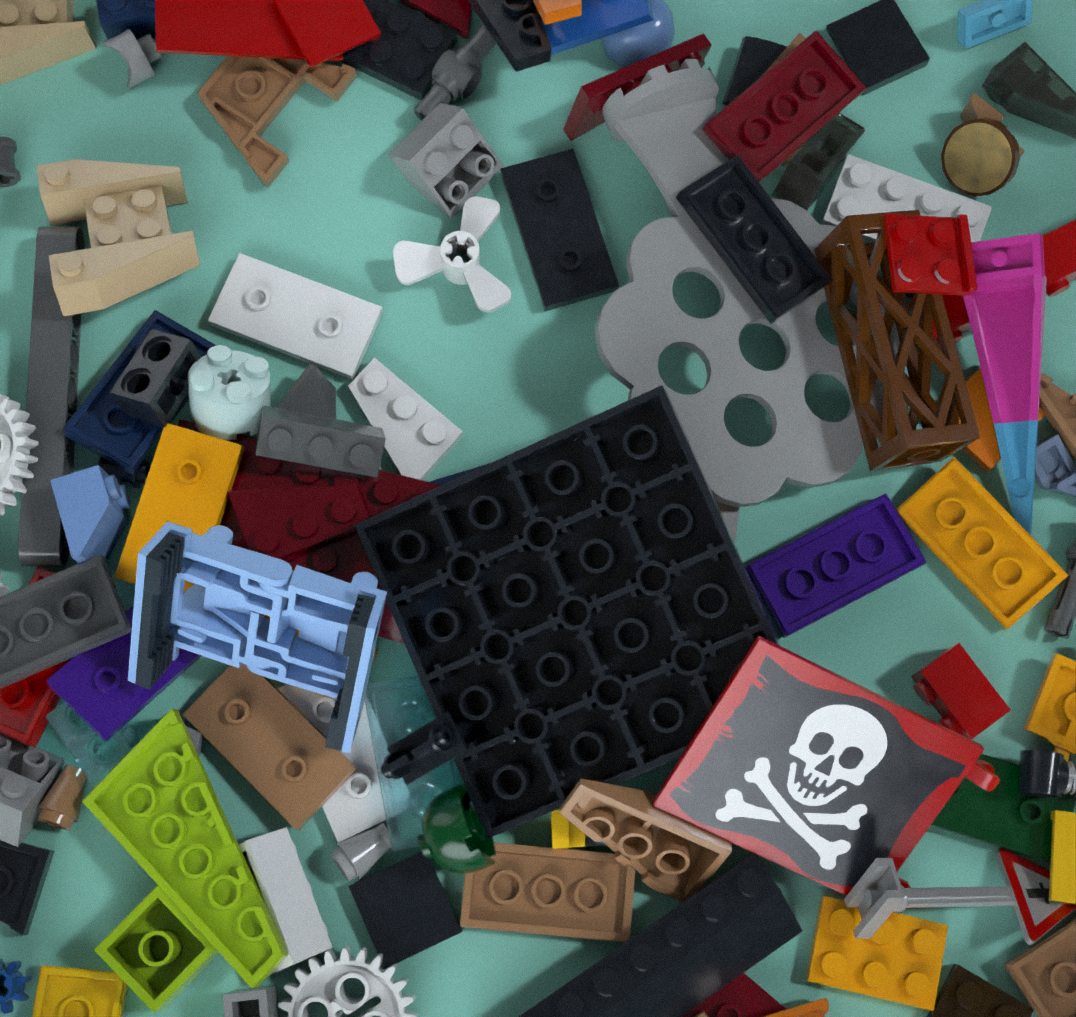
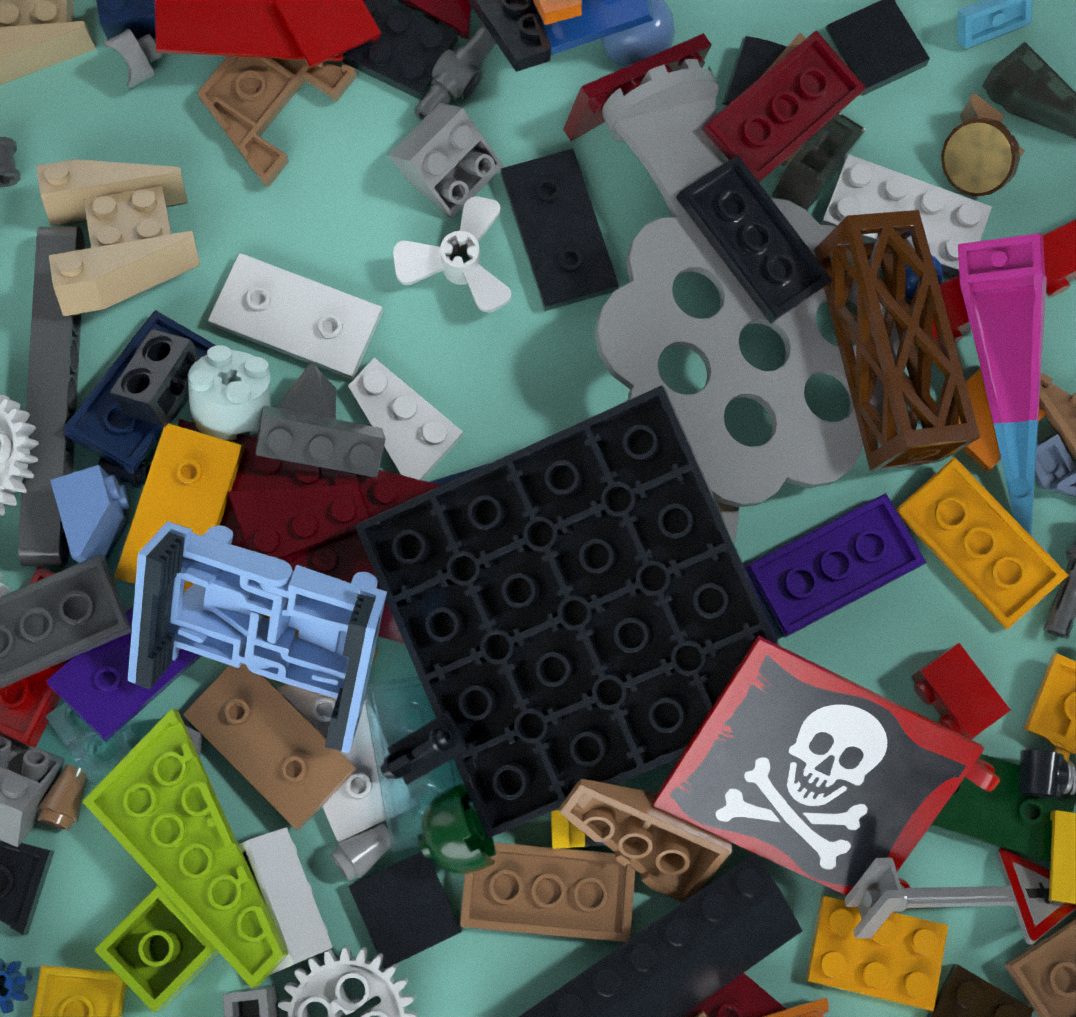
red piece [883,213,978,296] -> none

